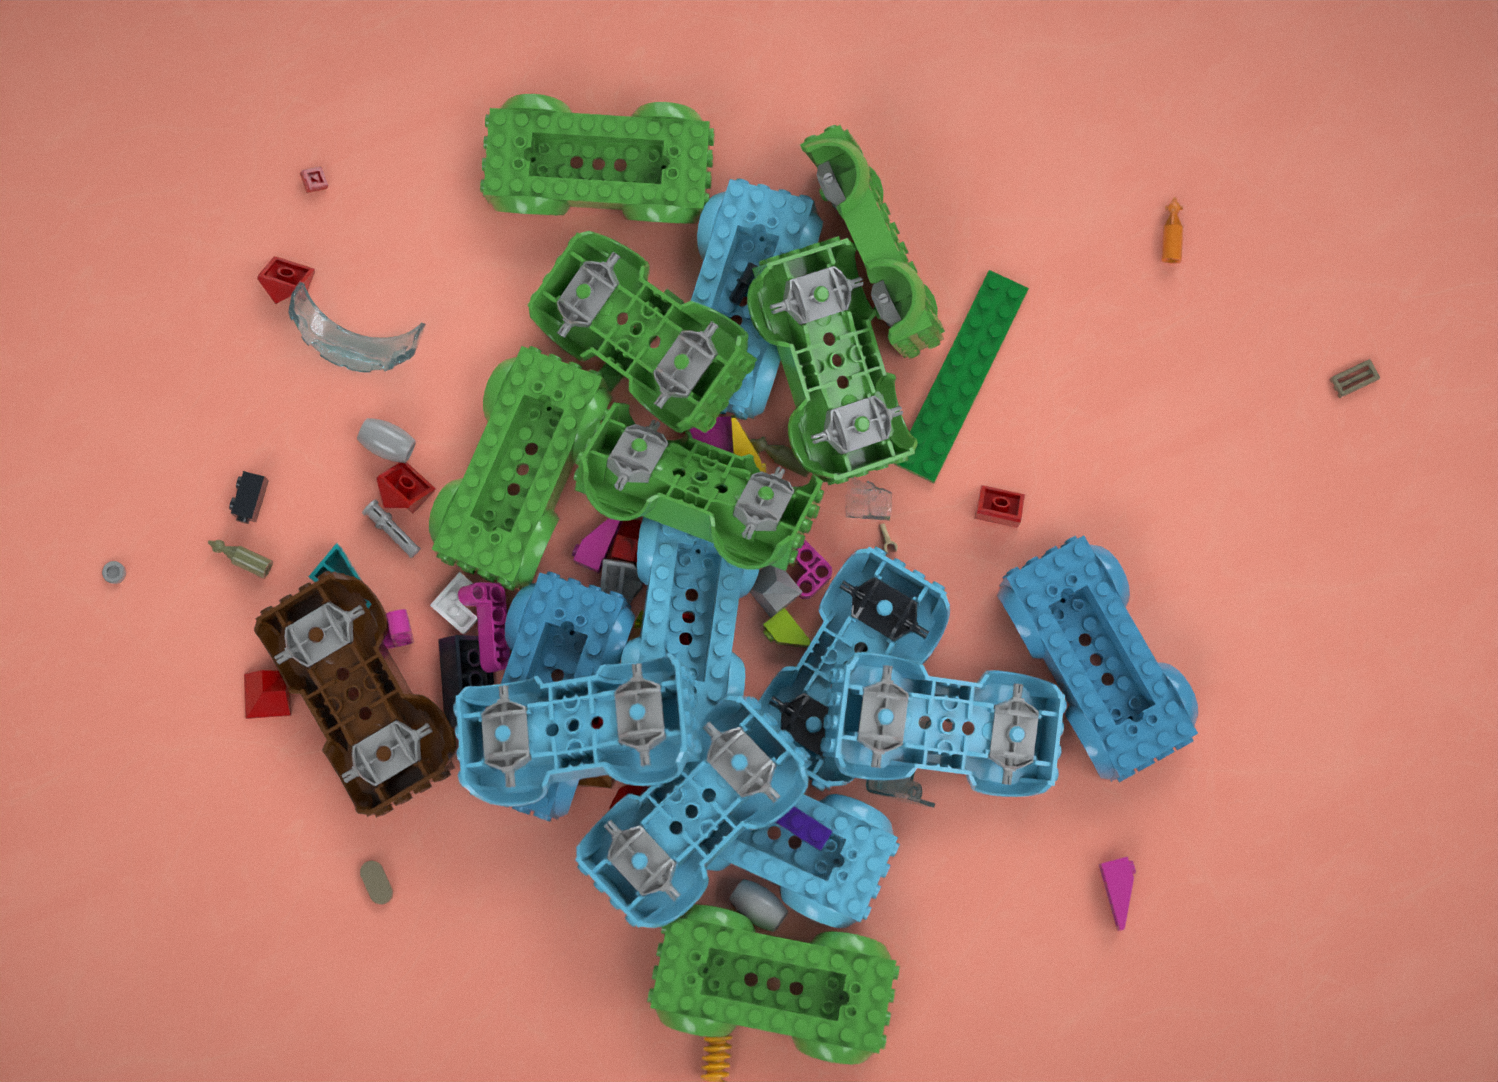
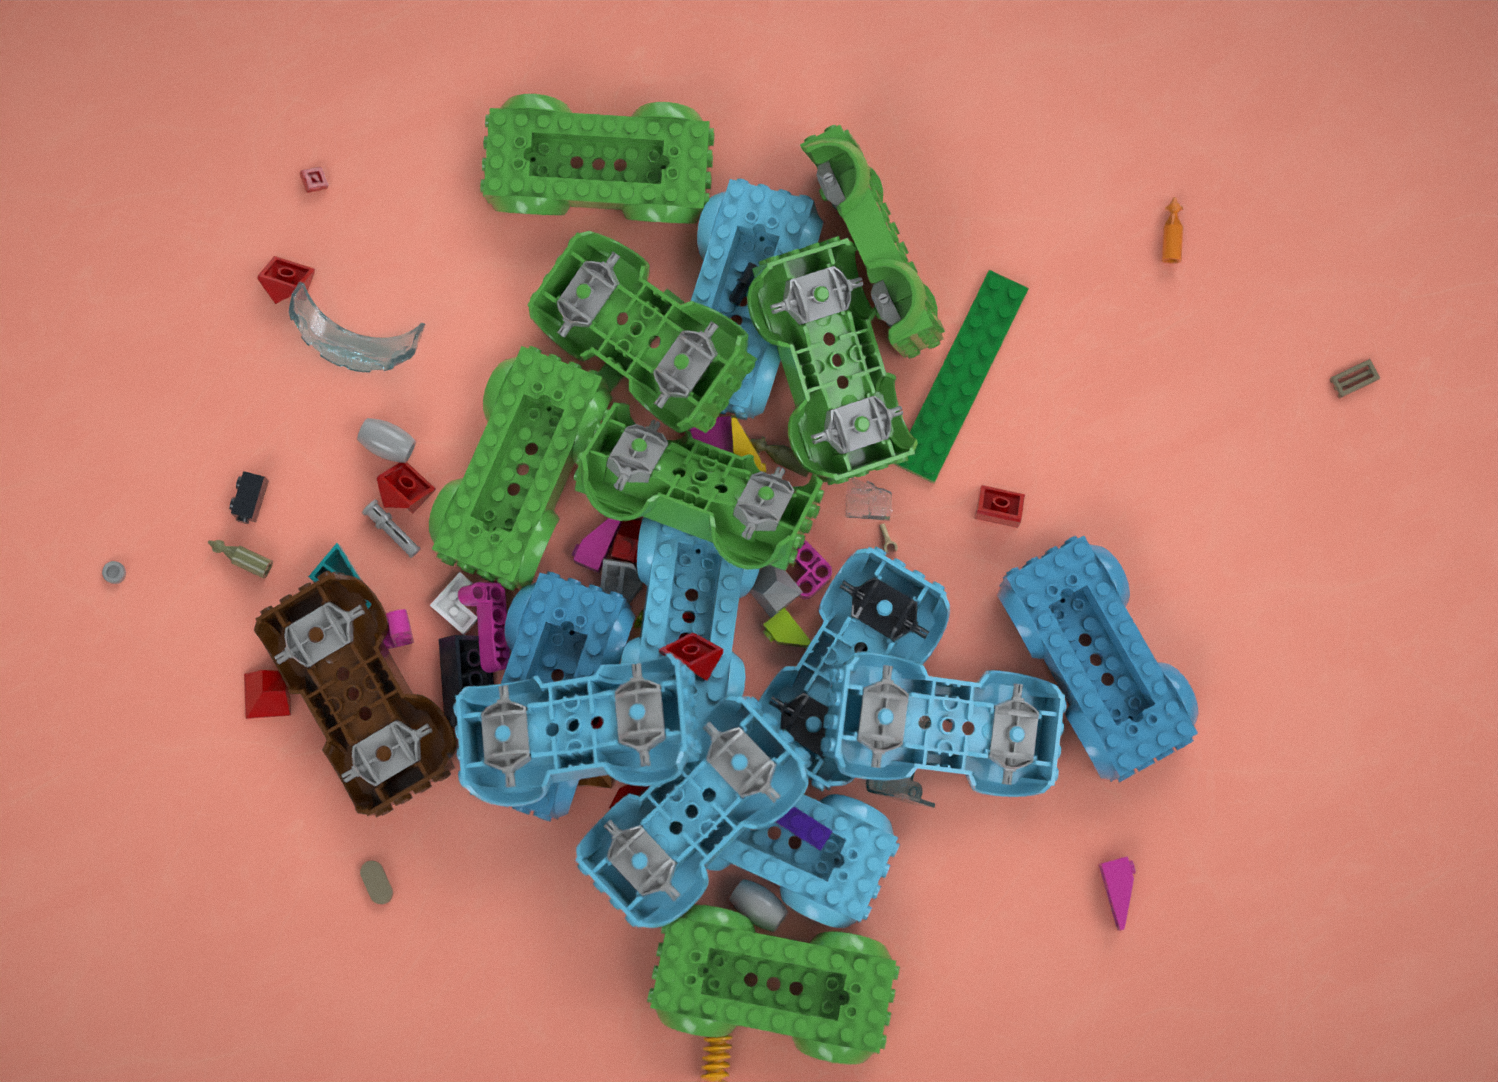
none -> red slope [659,632,724,681]

